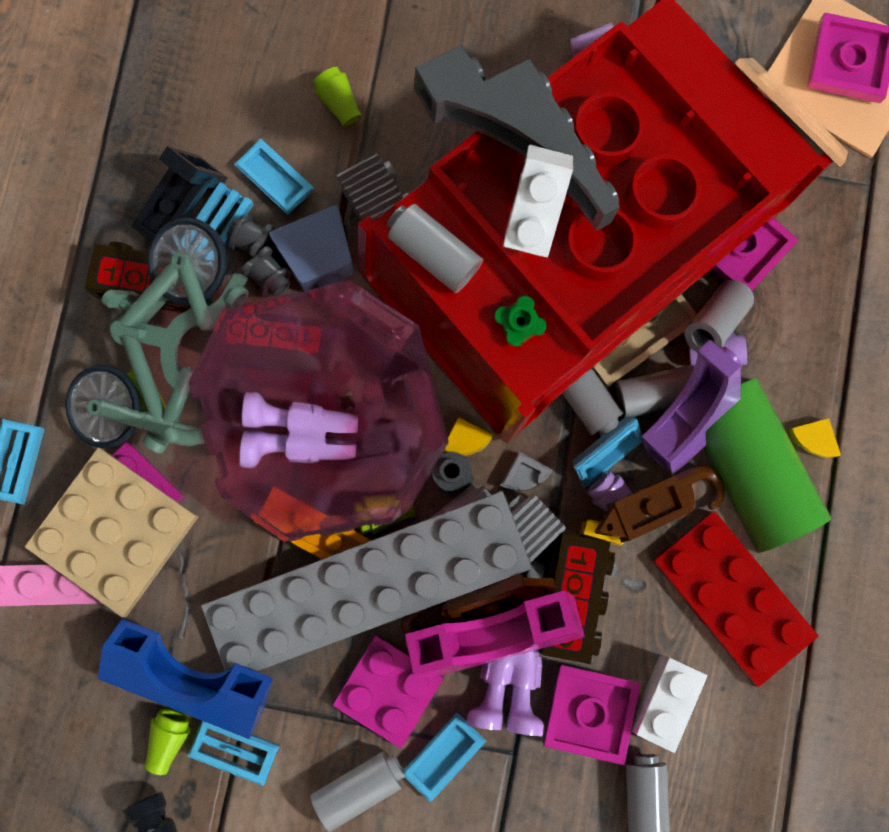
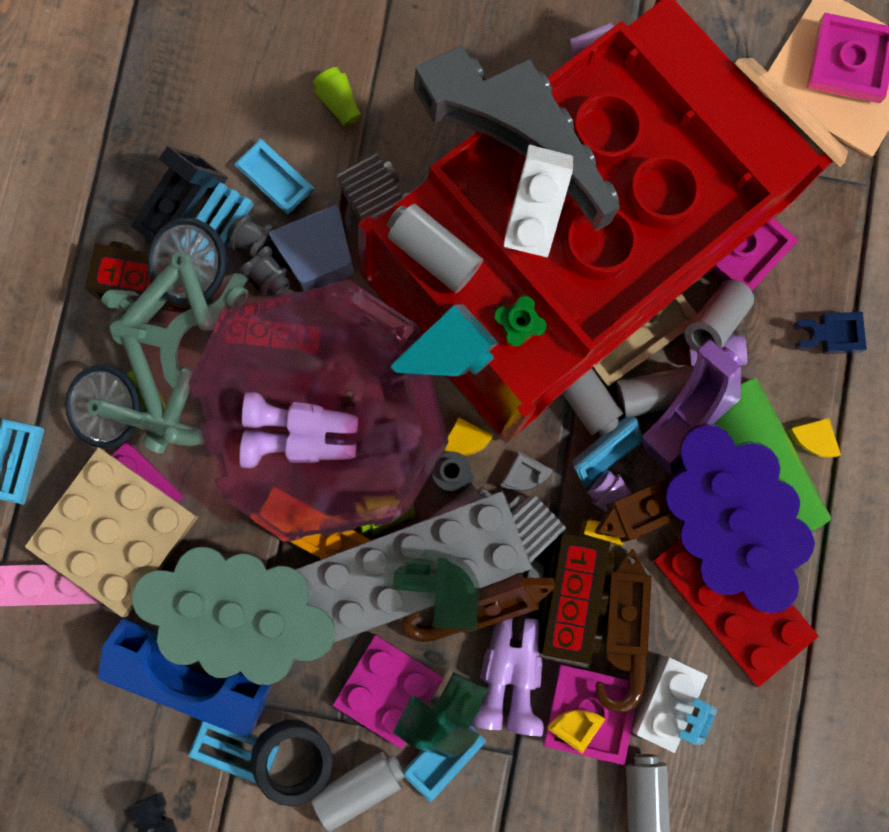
lime cone [144,709,191,775] -> none
dark pink arch [405,590,585,679] -> none
none -> sand green plate [132,547,336,685]
none -> black tyre [250,720,333,806]
none -> teal slope [390,304,498,376]
none -> clear green brick [393,553,480,631]
none -> clear green brick [393,672,489,757]
none -> yellow tile [547,710,605,754]
none -> reddish brown plate [595,549,652,713]
none -> dark purple plate [665,423,815,613]
none -> medium azure tile [679,698,717,745]
none -> dark blue plate [793,312,867,354]

